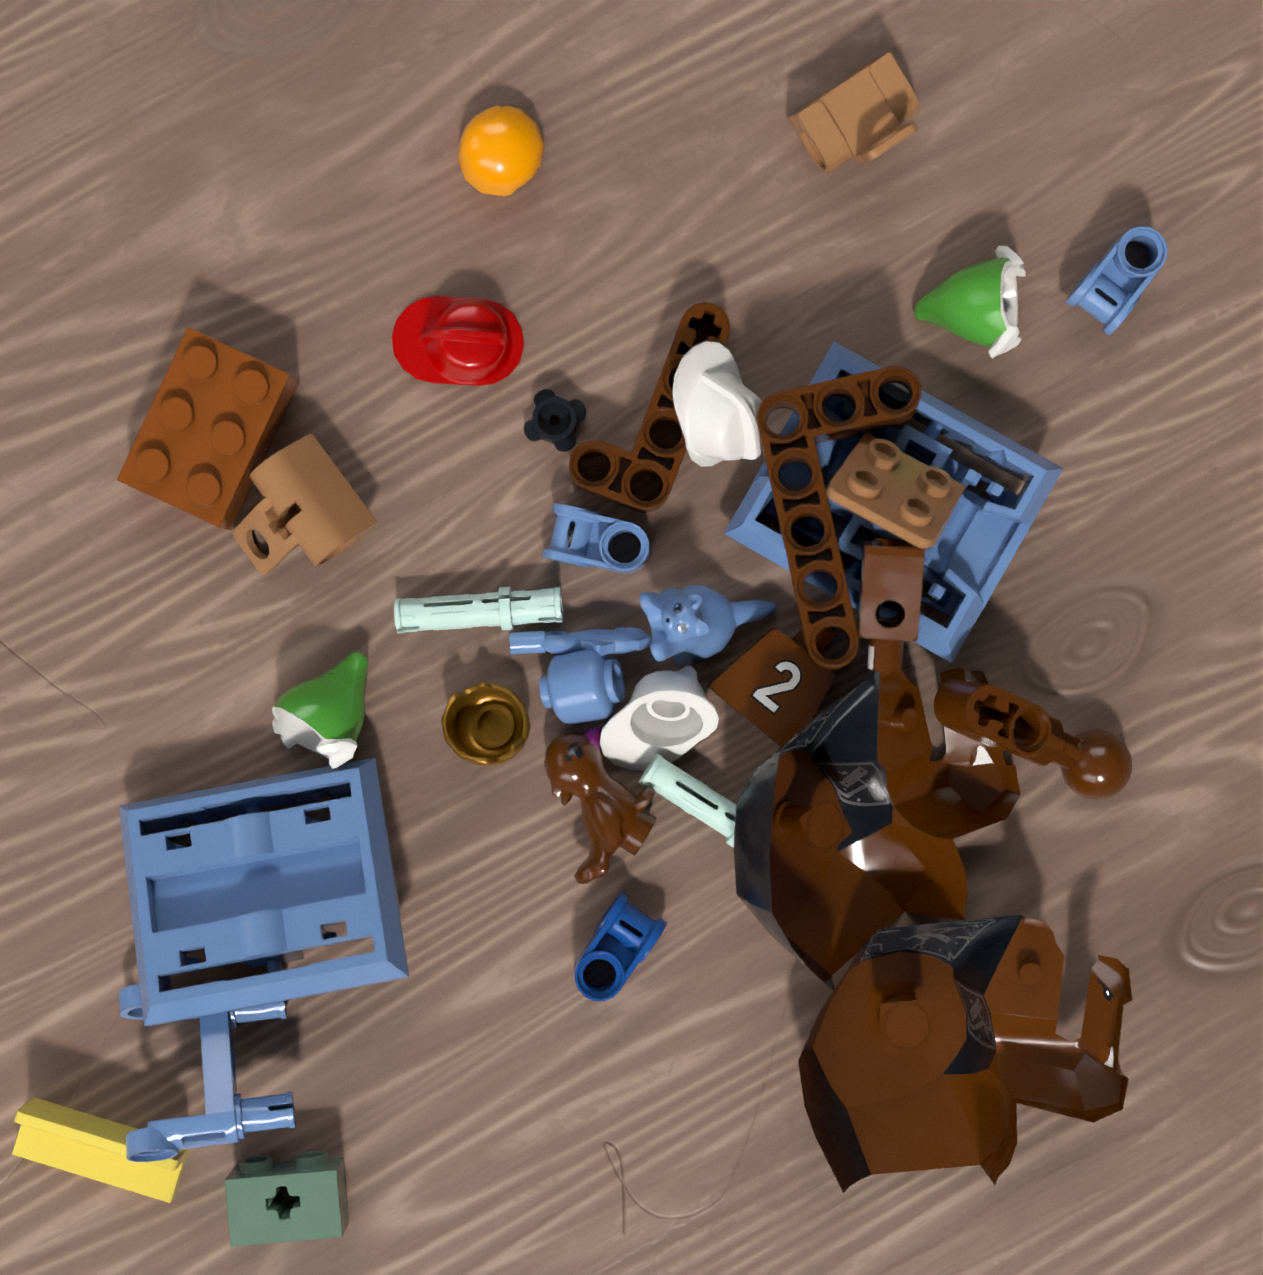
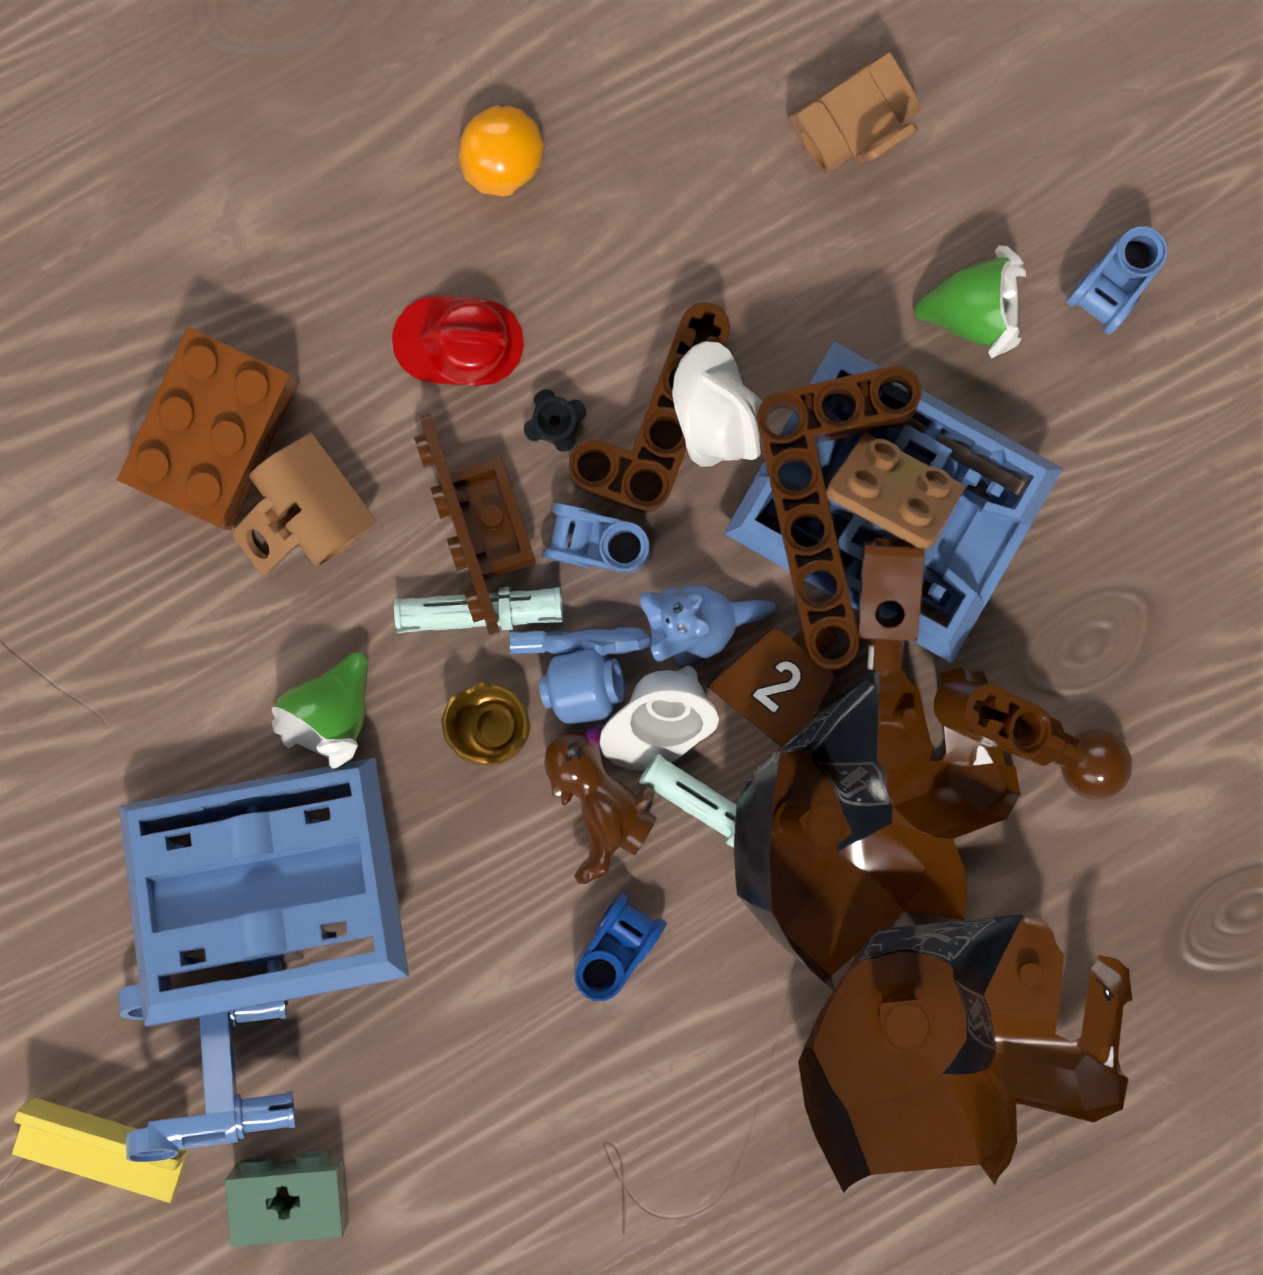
none -> reddish brown bracket [414,414,536,635]

